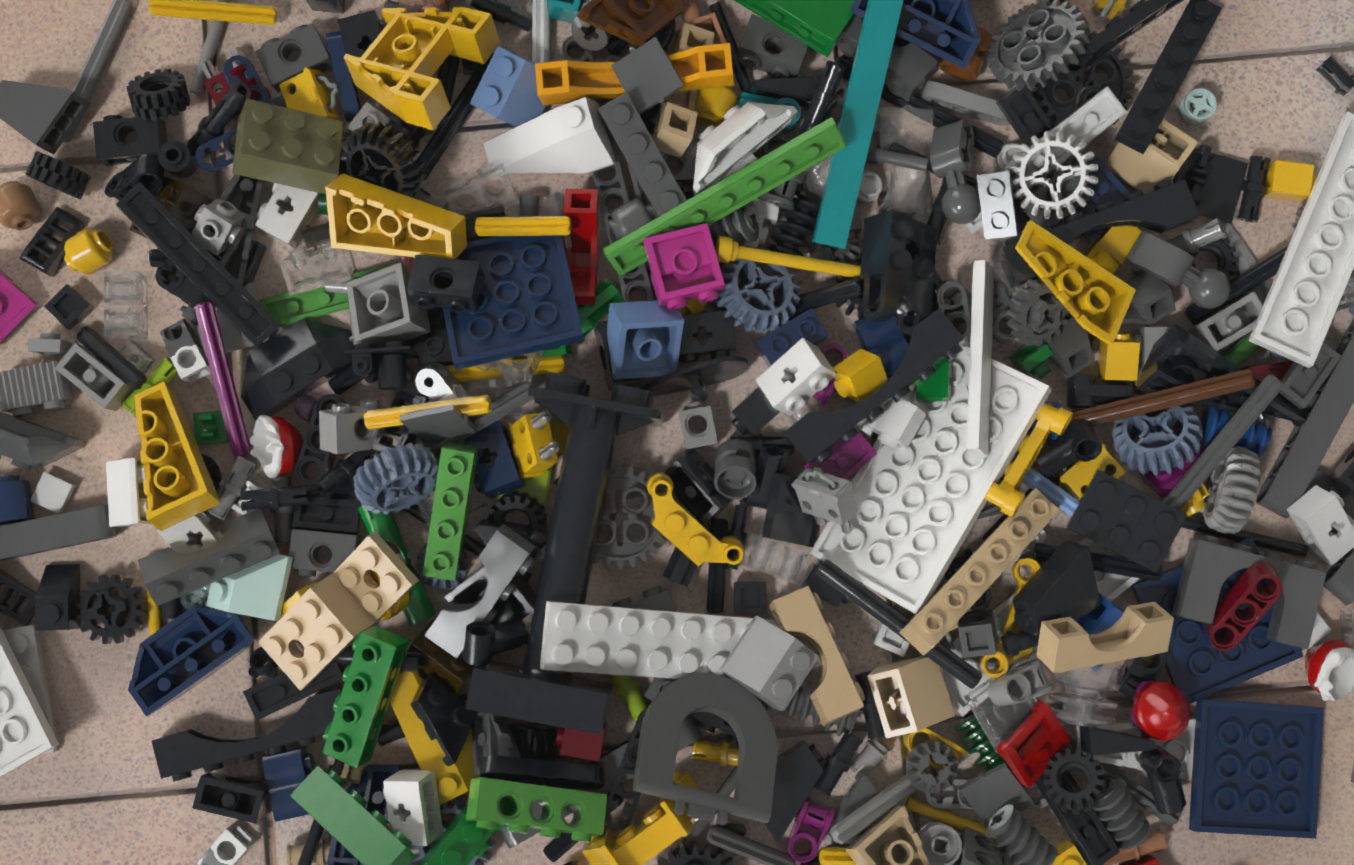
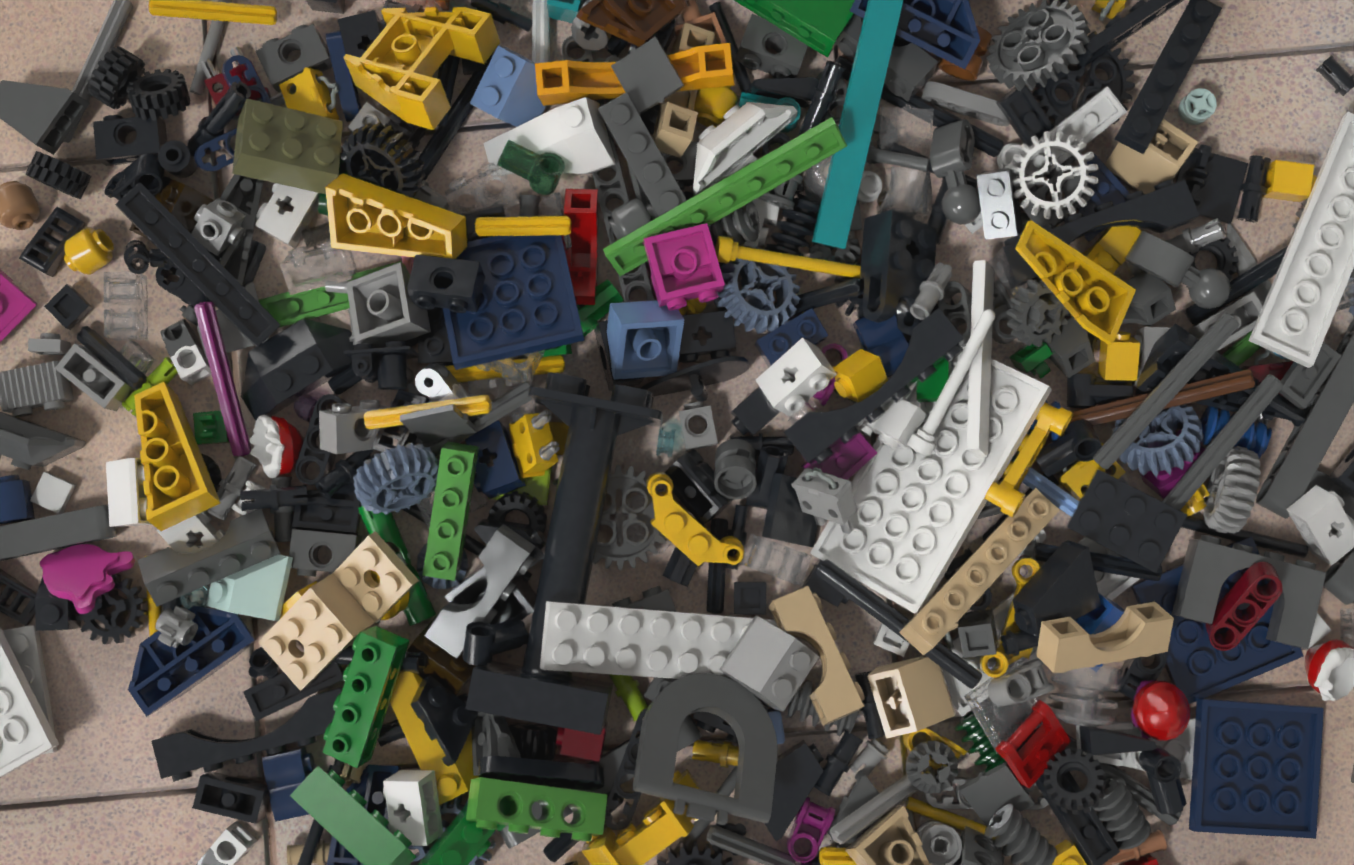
none -> dark pink tile [40,544,135,614]
none -> black tyre [88,46,145,109]
none -> black pin [124,240,149,274]
none -> light grey gear [155,606,198,648]
none -> clear green piece [497,140,565,195]
none -> clear light blue bush [656,427,676,458]
none -> medium blue tile [767,709,785,744]
none -> white piece [907,309,995,456]
none -> light grey axle [910,262,952,320]
none -> dark grey axle [1093,313,1239,469]

